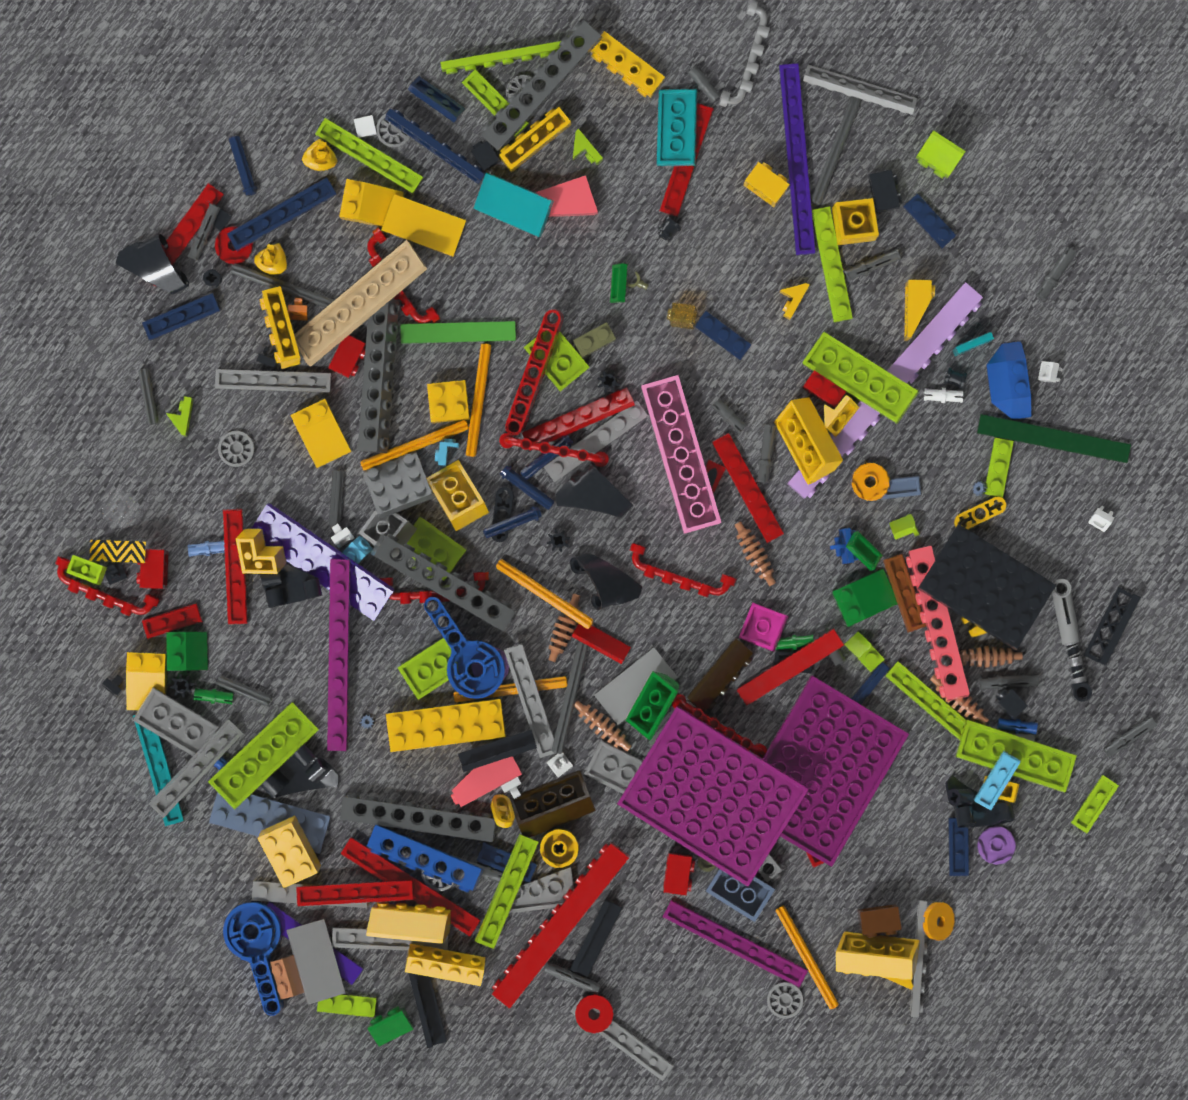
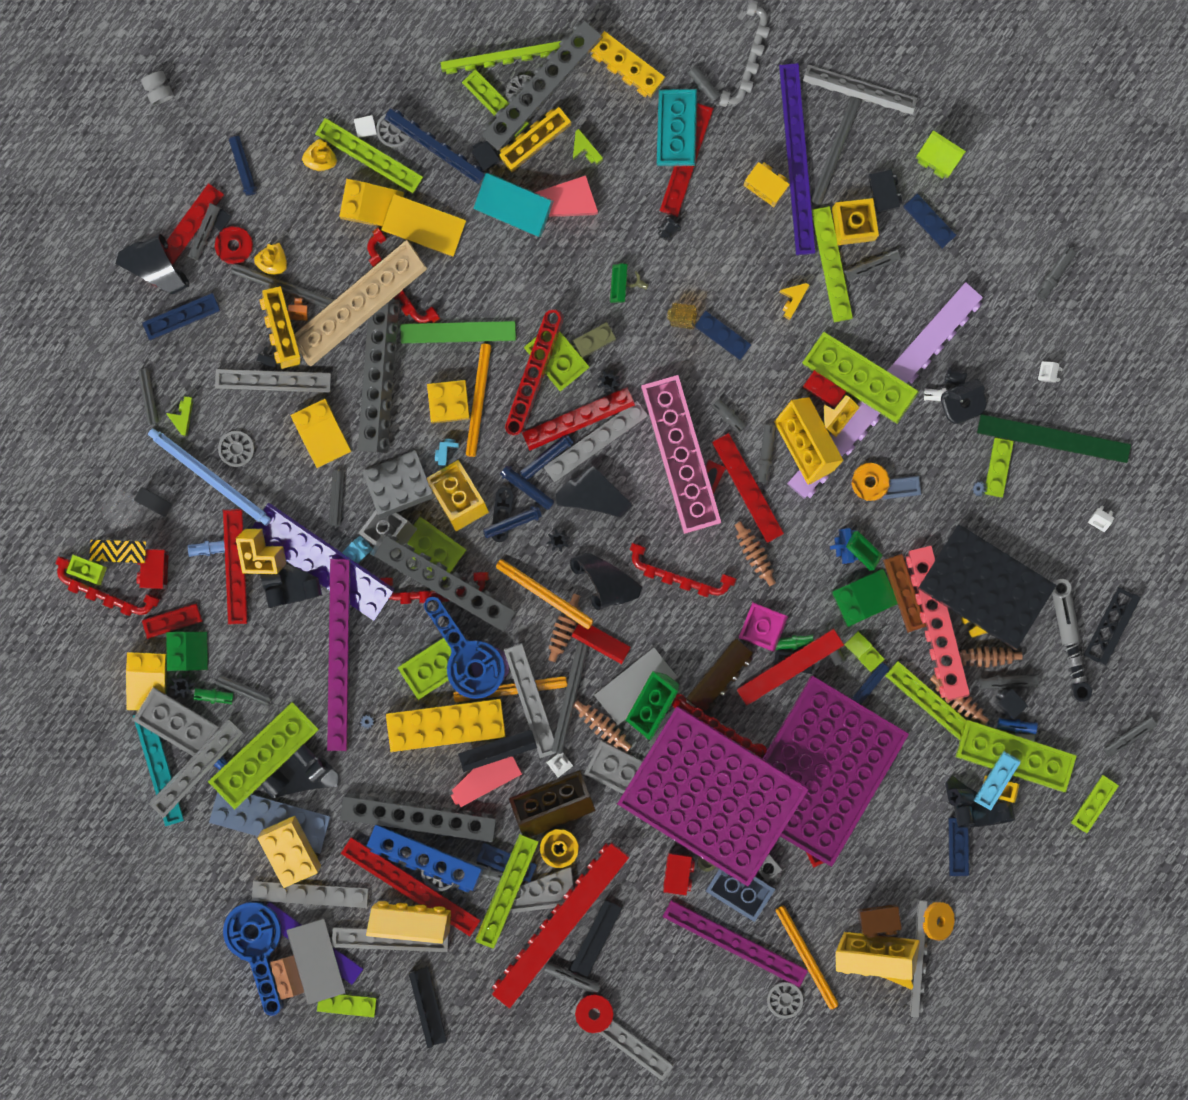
black tile [102,675,124,698] -> none
black tile [105,562,128,585] -> none
black bush [203,269,222,288] -> none
dark blue plate [227,178,337,251] -> none
red plate [296,880,413,906] -> none
red brick [328,335,366,379] -> none
white tile [331,524,354,548] -> none
light orange axle [360,420,469,470] -> none
green slope [367,1006,414,1047] -> none
yellow brick [405,943,485,986] -> none
dark blue plate [408,76,465,123] -> none
yellow plate [491,794,515,828] -> none
red bar [499,433,609,467] -> none
white tile [501,777,521,799] -> none
lime tile [889,514,920,540] -> none
yellow slope [904,280,935,341] -> none
teal tile [952,332,994,357] -> none
yellow beam [954,497,1006,529] -> none
medium lavender tile [977,826,1016,865] -> none
blue wedge [986,341,1031,420] -> none
none -> black tyre [134,487,173,517]
none -> light grey wheel [141,71,174,106]
none -> light blue piece [148,428,271,526]
none -> black piece [940,379,987,424]

